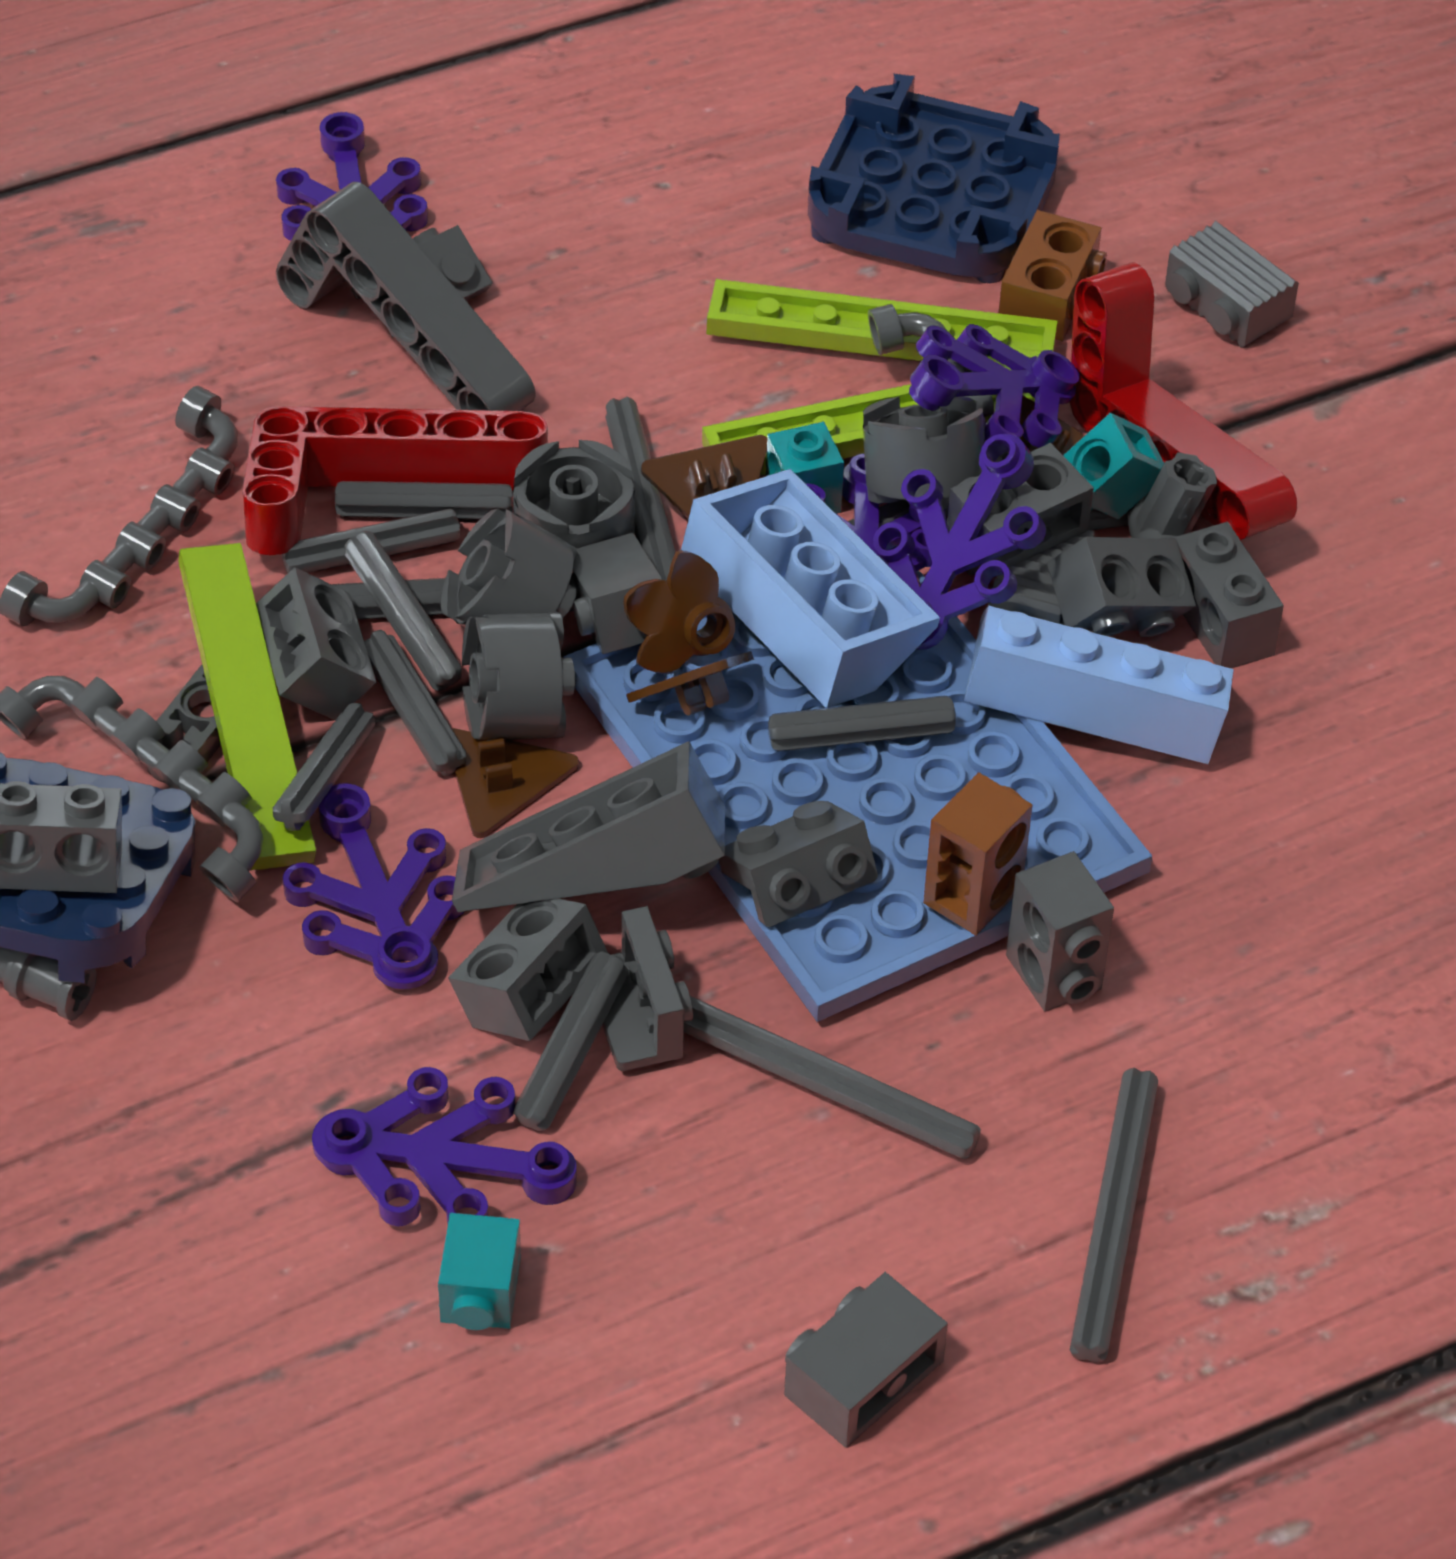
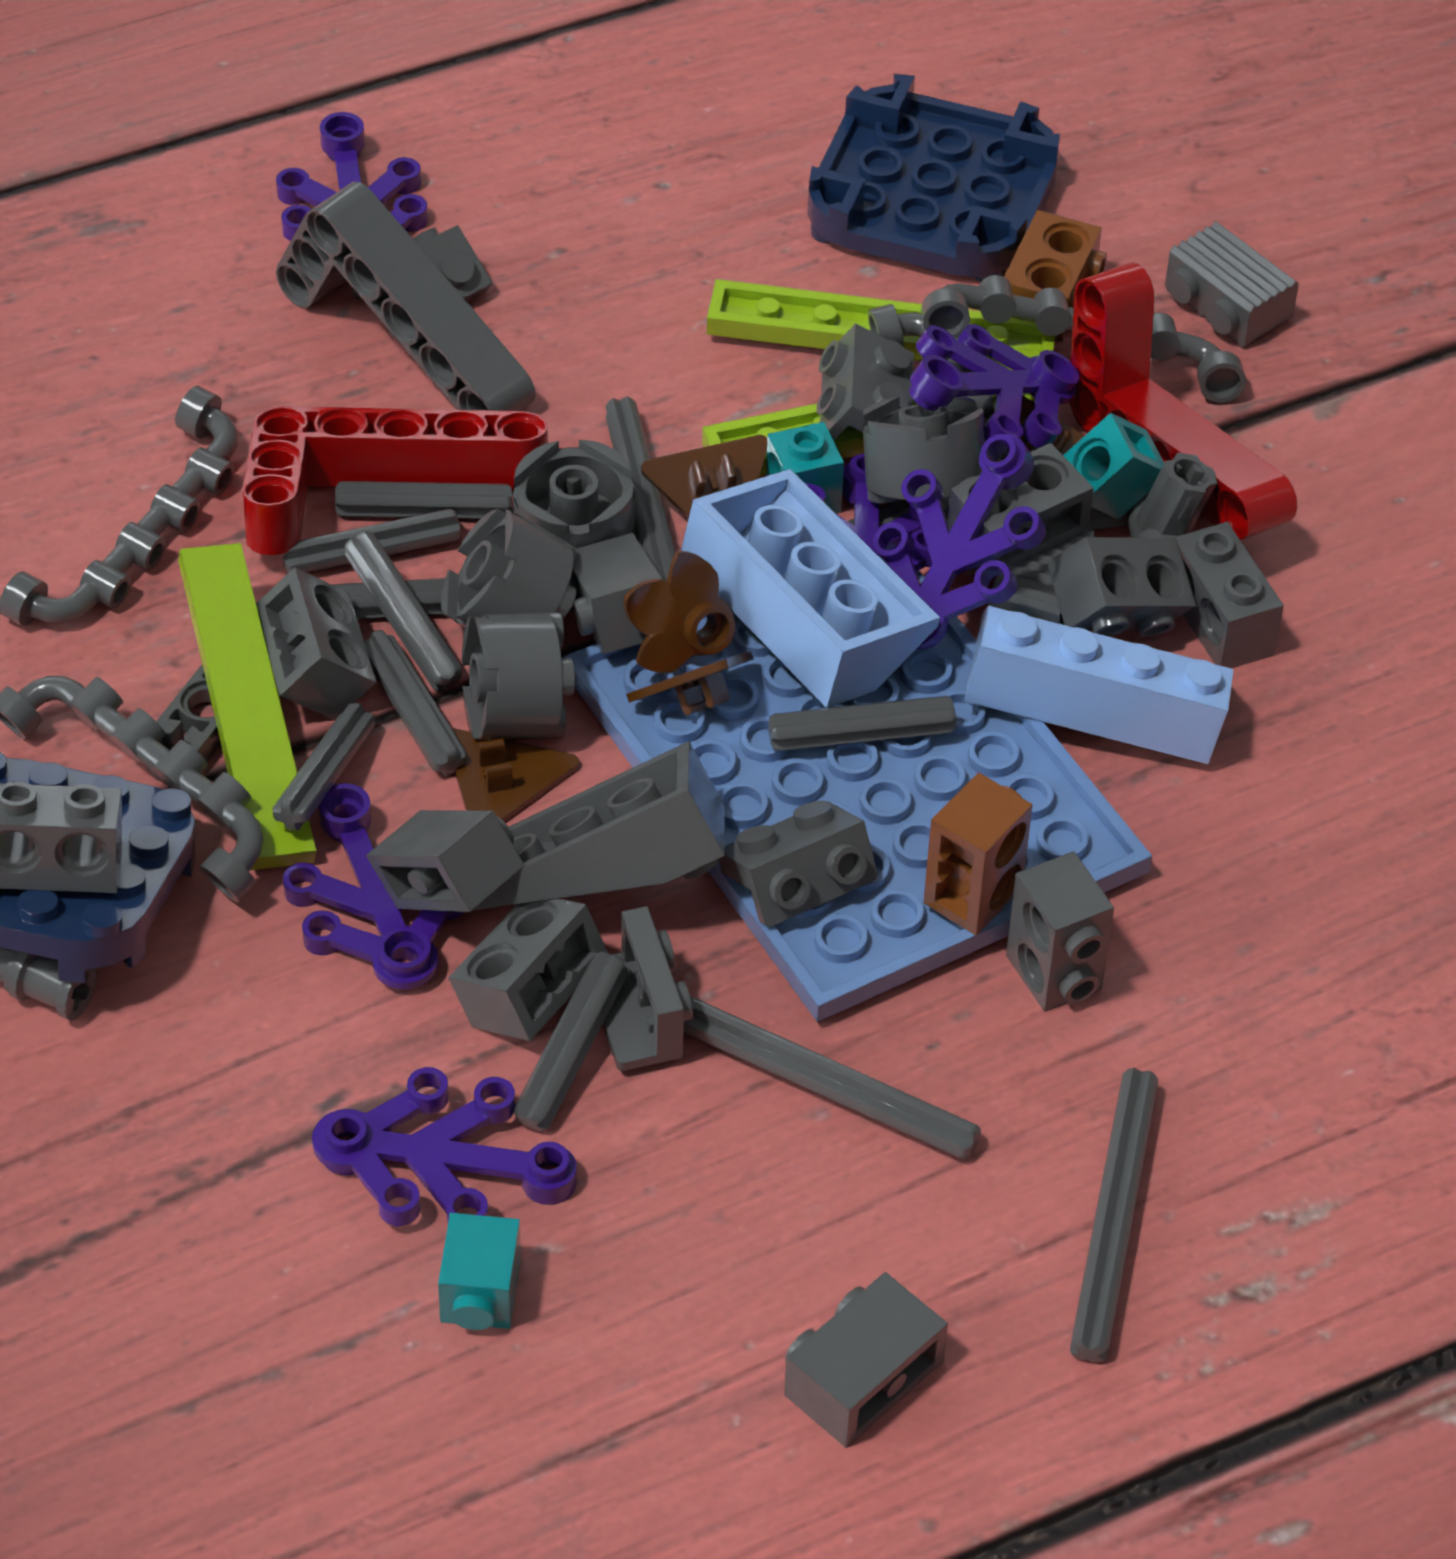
none -> dark grey brick [366,810,525,912]
none -> dark grey bracket [816,323,914,441]
none -> dark grey bar [921,275,1246,403]

